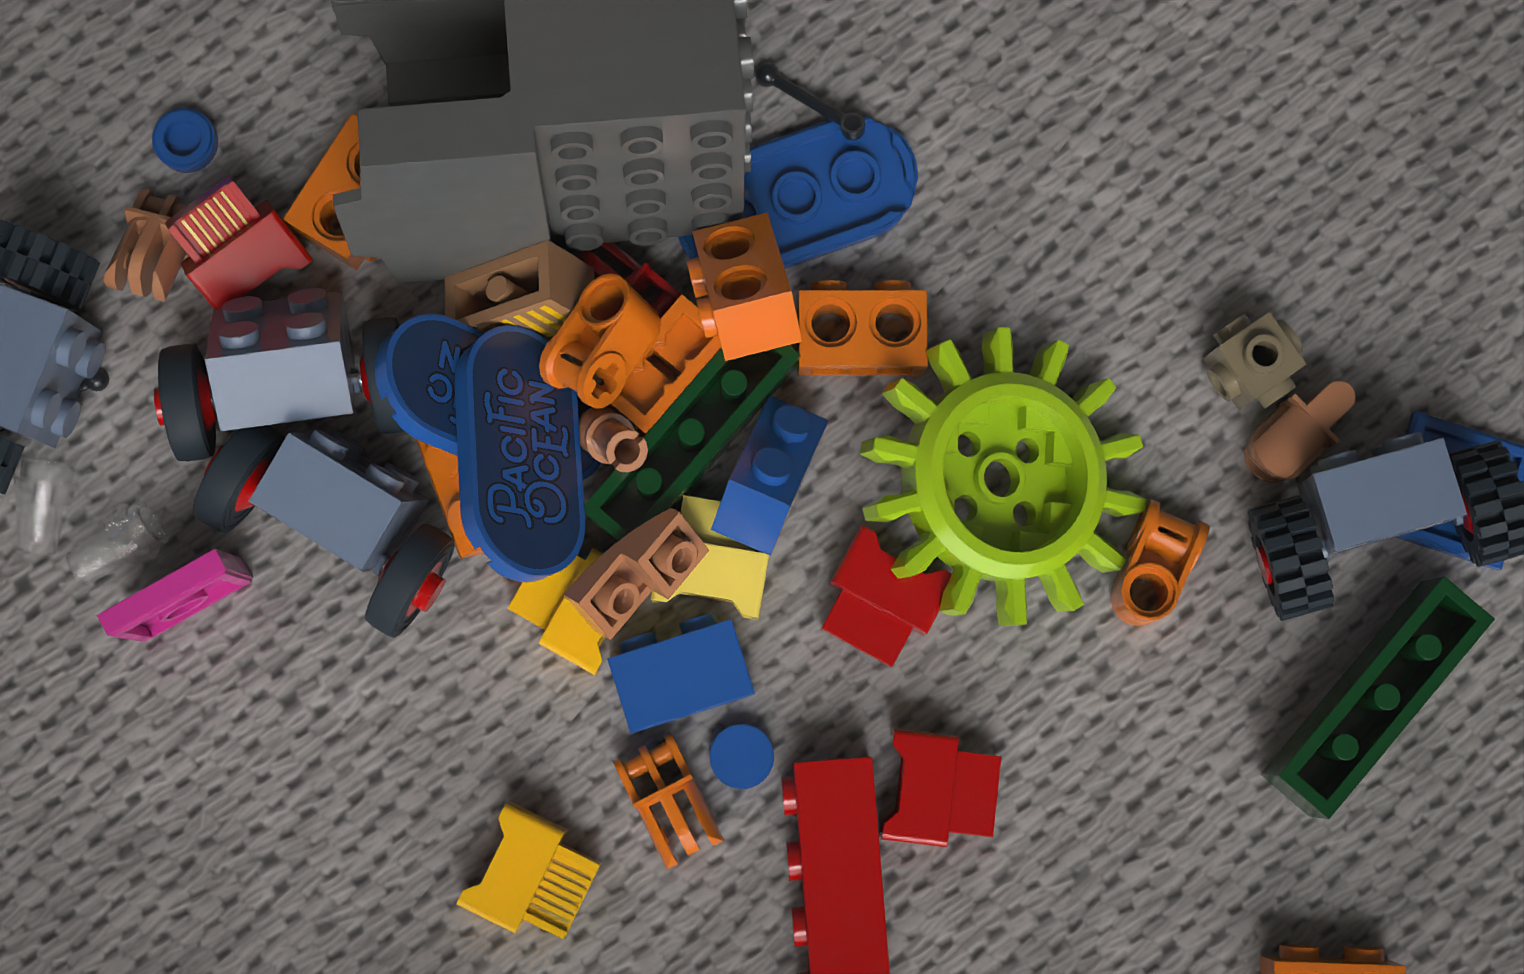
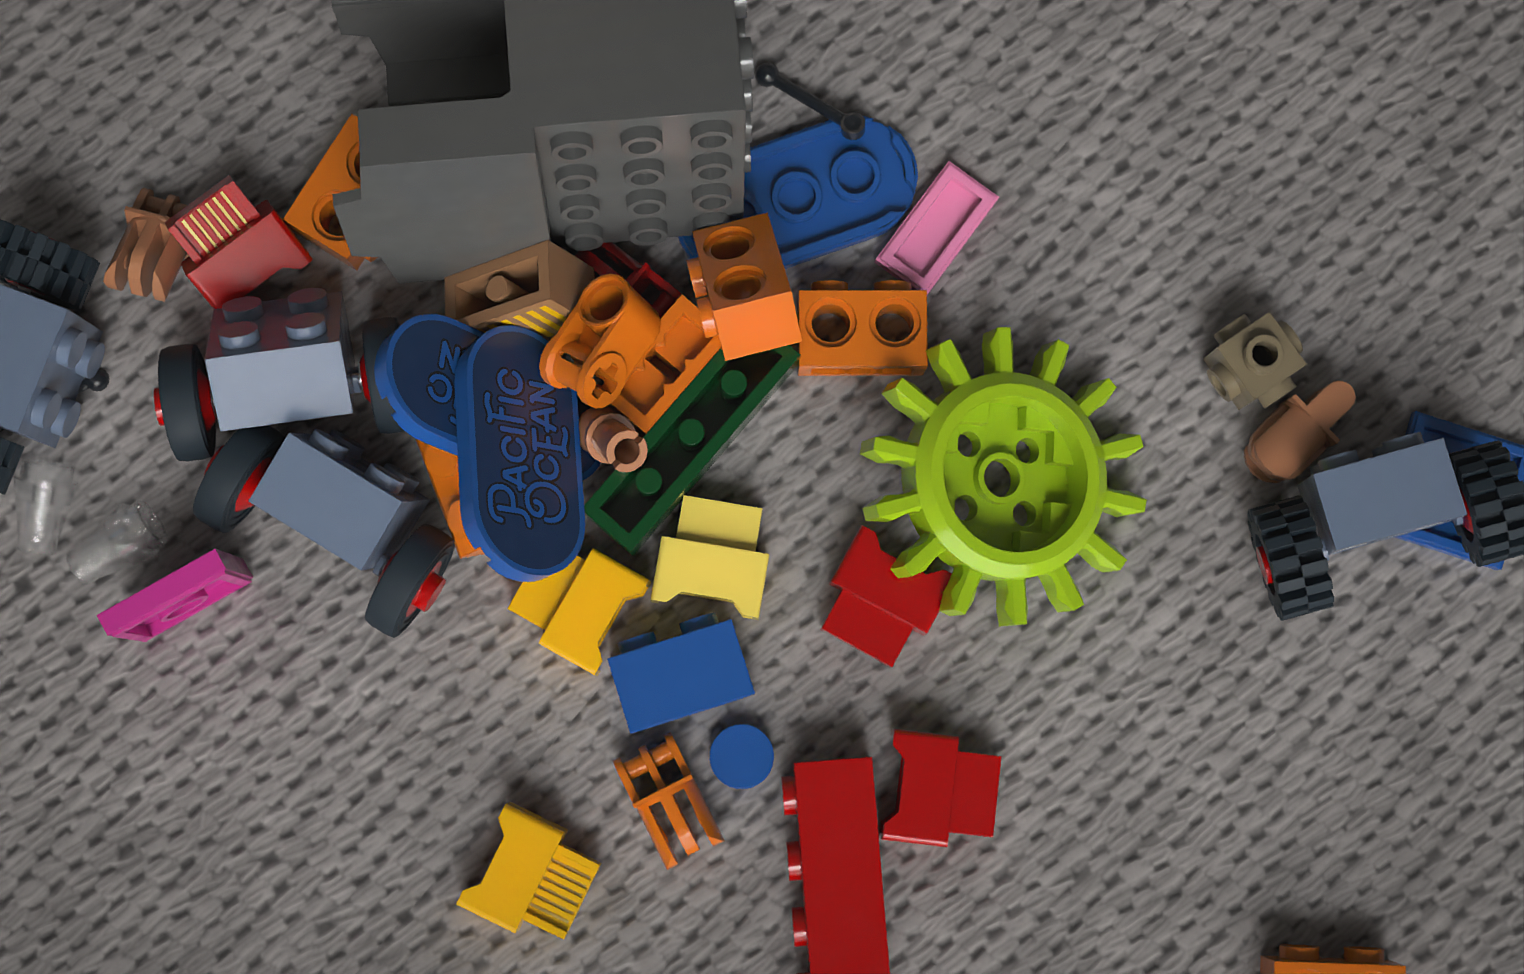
blue tile [152,108,218,173] -> none
nougat slope [563,508,709,640] -> none
blue brick [711,395,829,556] -> none
orange piece [1110,498,1210,626] -> none
dark green brick [1260,576,1495,819] -> none
none -> bright pink tile [874,161,999,295]

